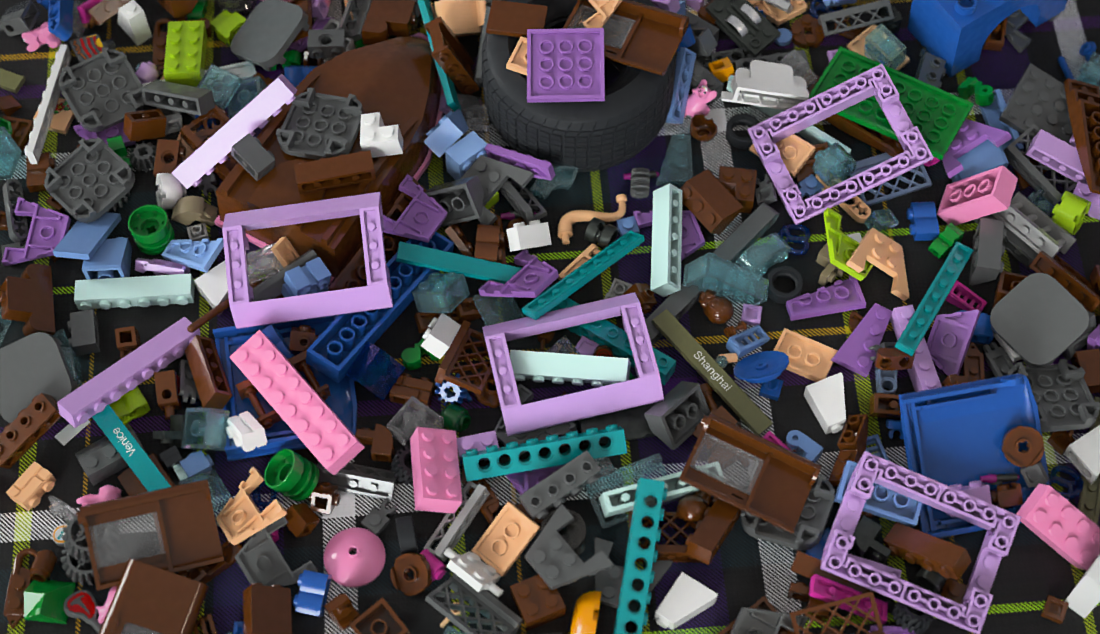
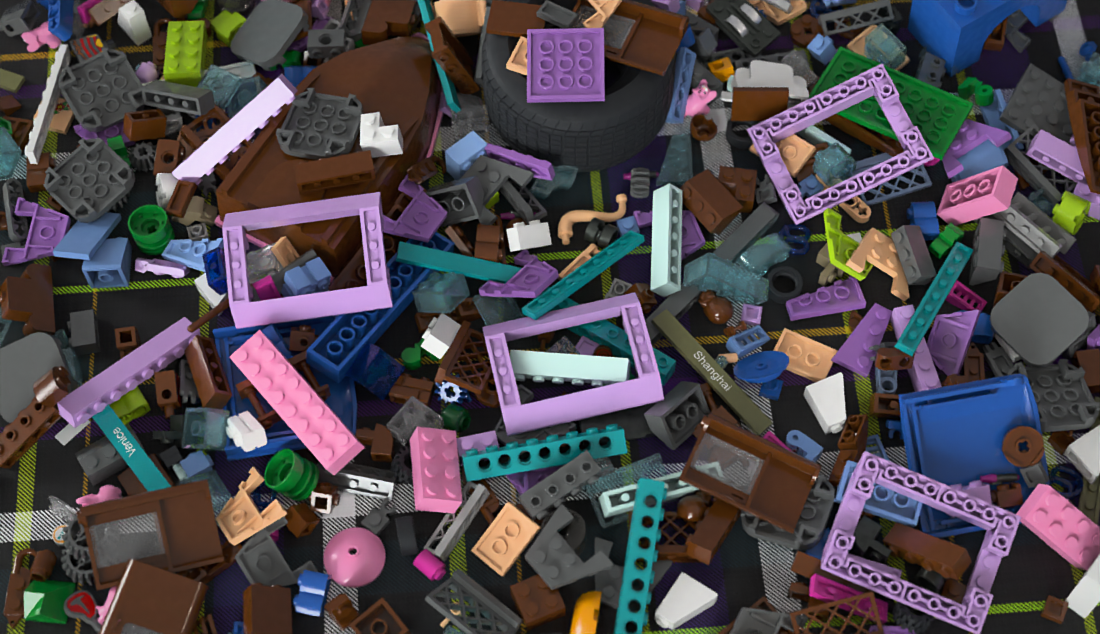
light nougat brick [6,461,56,511] -> none
light aqua brick [74,274,195,311] -> none
dark grey brick [231,133,275,181] -> none
reddish brown plate [390,553,432,596] -> none
medium blue slope [424,109,469,158] -> none
white plate [444,547,504,597] -> none
medium blue tile [774,28,792,46] -> none
clear light blue bracket [865,209,899,232] -> none
none -> reddish brown brick [33,366,71,408]
none -> reddish brown tile [165,180,197,218]
none -> clear blue brick [202,247,228,296]
none -> dark pink tile [252,275,281,301]
none -> reddish brown plate [406,155,447,185]
none -> dark grey tile [536,0,579,29]
none -> reddish brown tile [731,87,789,121]
none -> medium blue brick [807,33,837,65]
none -> dark grey brick [891,225,937,285]

